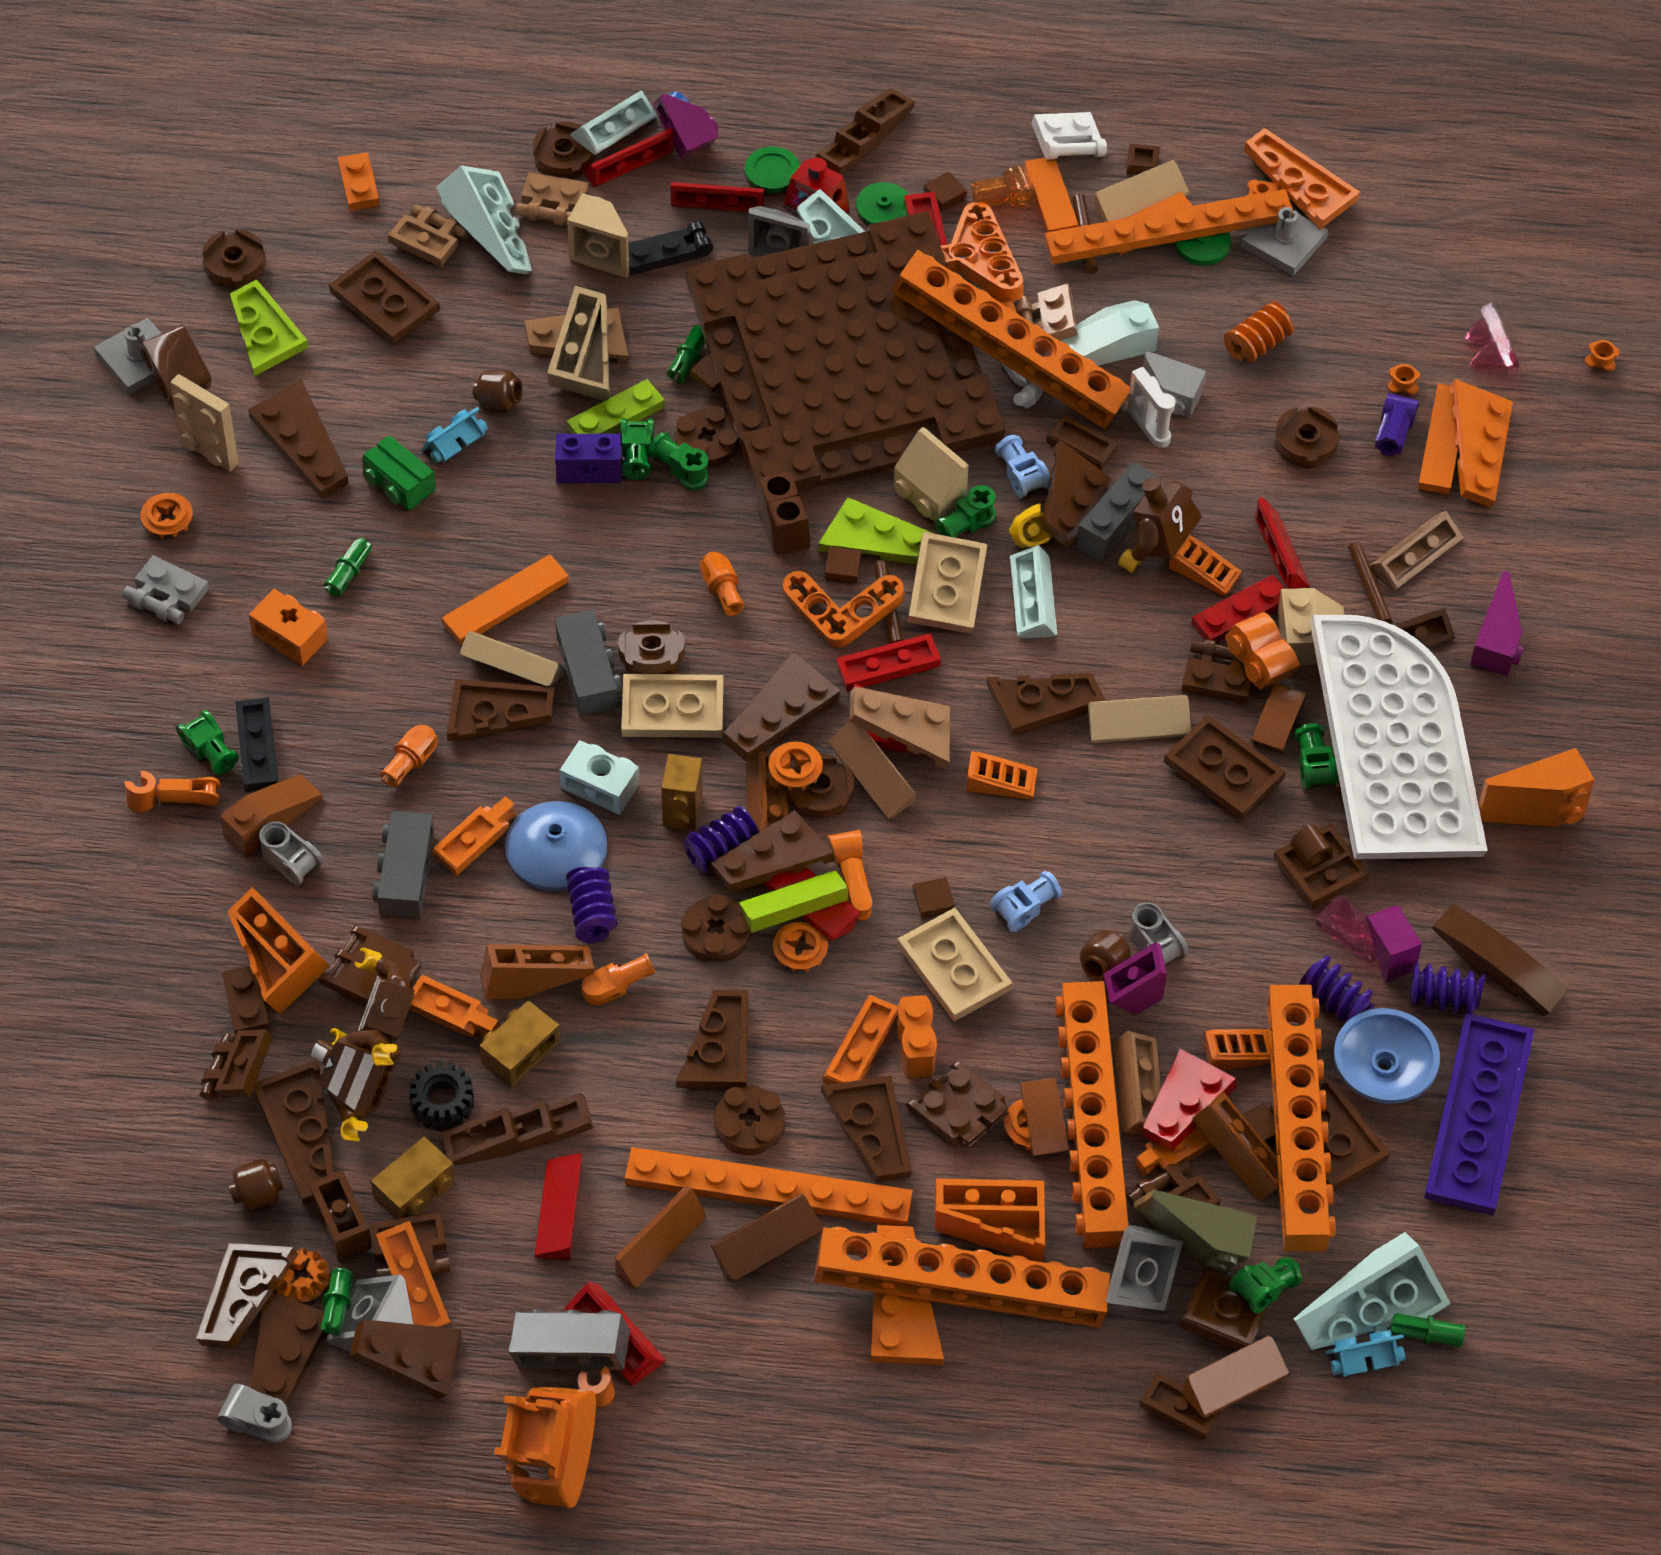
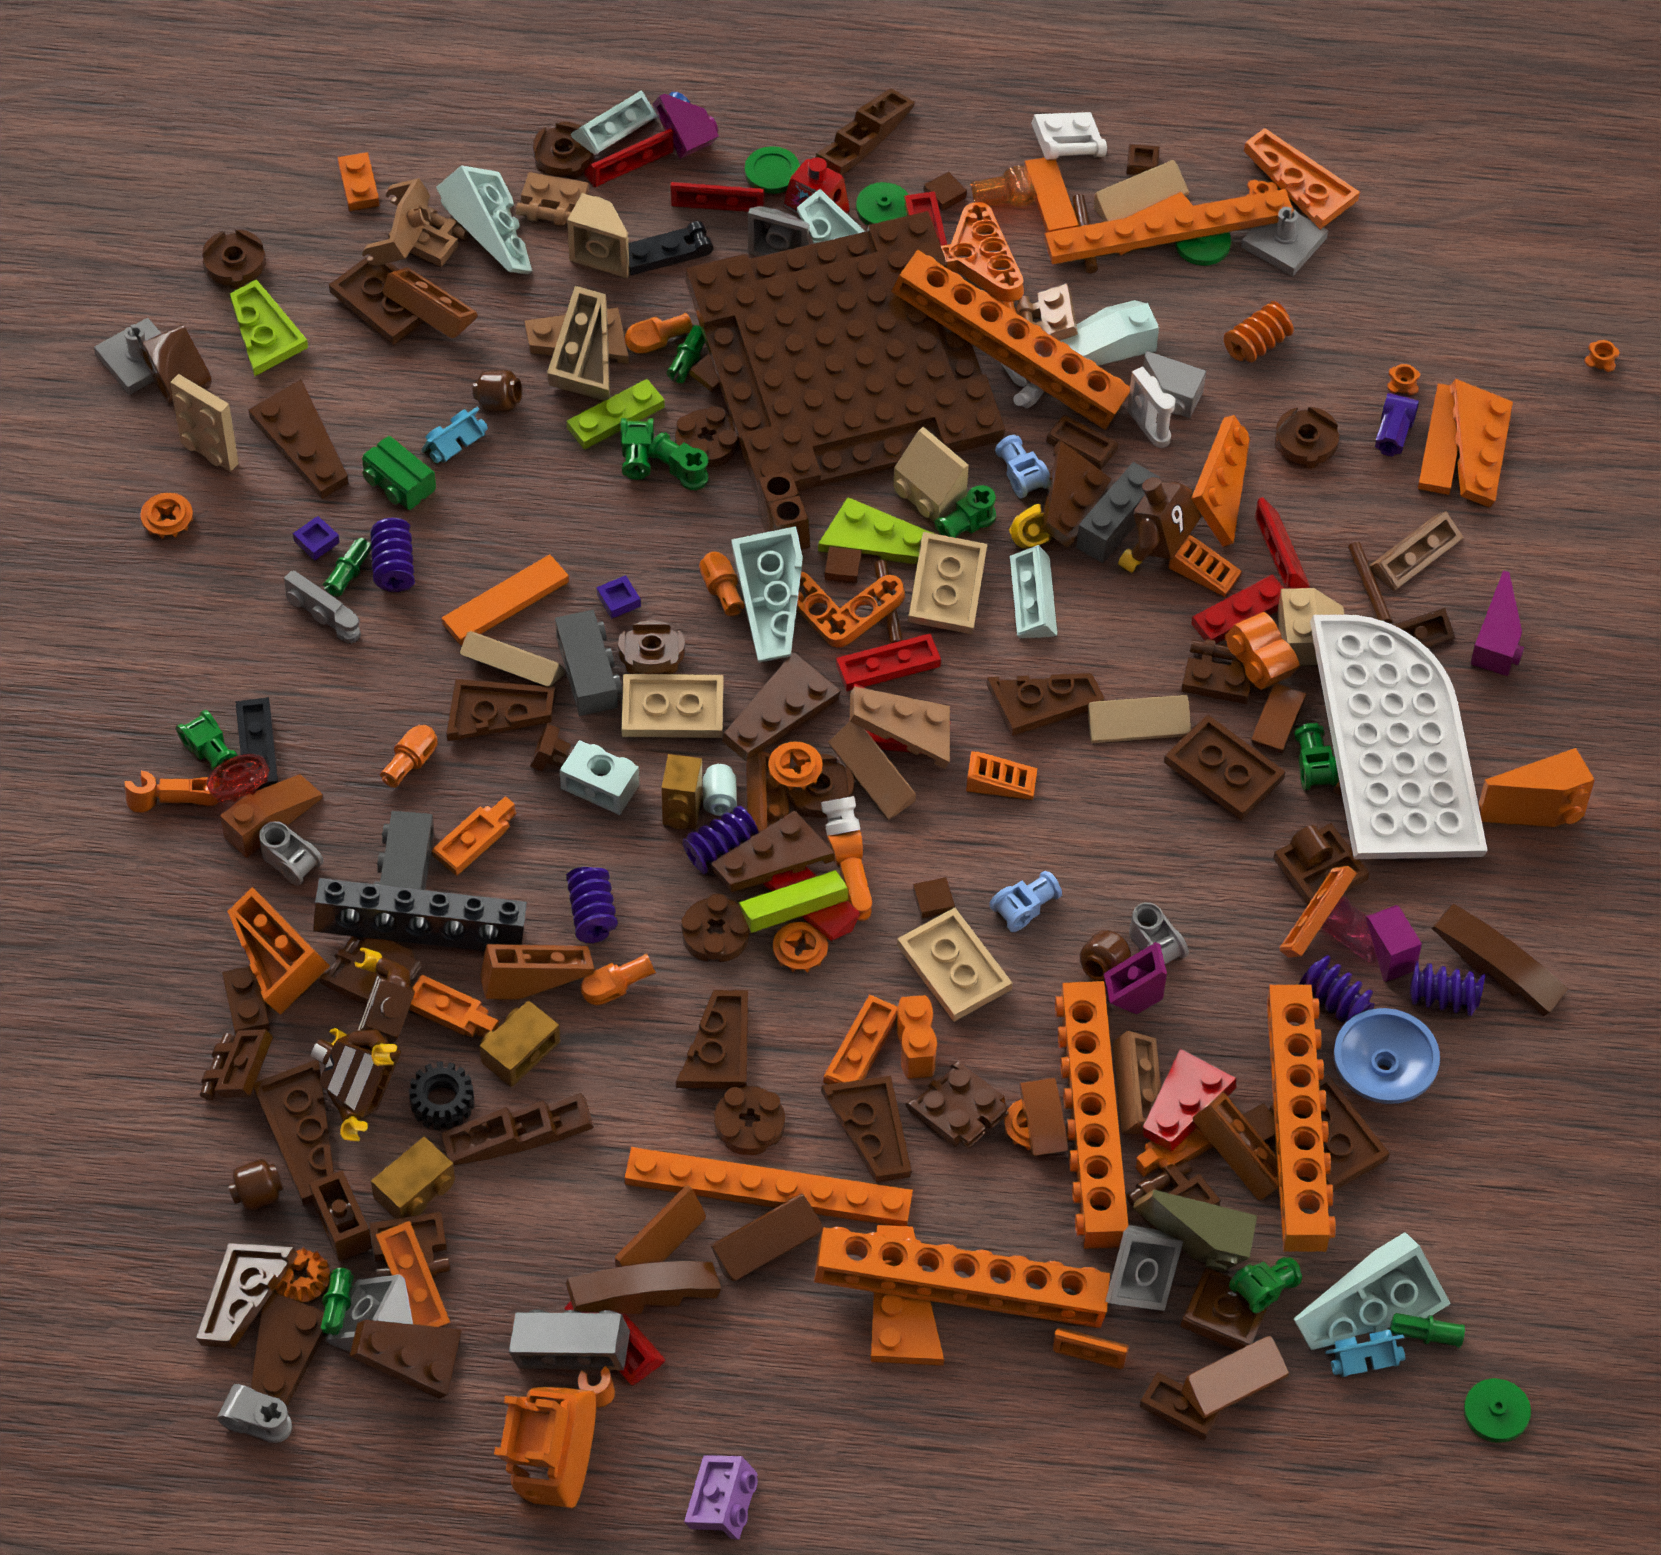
light grey plate [122,555,209,624] -> none
orange brick [249,589,328,666] -> none
medium blue dish [505,801,607,891] -> none
red slope [535,1154,583,1261] -> none
dark purple brick [555,434,621,483] -> none
orange wedge [935,1179,1045,1262] -> none
orange slope [1202,1029,1271,1071] -> none
dark purple plate [1424,1013,1535,1216] -> none
clear pink tile [1465,302,1520,371] -> none
none -> clear red wheel [207,754,270,802]
none -> light grey hinge [284,571,361,644]
none -> dark purple plate [293,516,340,561]
none -> black brick [313,878,527,951]
none -> medium nougat piece [362,178,431,266]
none -> dark purple piece [370,518,415,592]
none -> dark orange slope [383,267,478,338]
none -> reddish brown tile [530,724,571,771]
none -> reddish brown slope [566,1261,722,1314]
none -> dark purple plate [596,575,641,619]
none -> orange arm [625,313,693,354]
none -> medium lavender bracket [684,1455,757,1540]
none -> light aqua brick [703,764,737,816]
none -> light aqua wedge [731,526,803,663]
none -> white wheel [821,796,861,836]
none -> orange slope [1053,1328,1129,1369]
none -> orange wing [1191,415,1250,547]
none -> orange tile [1279,866,1357,958]
none -> green piece [1464,1378,1531,1443]

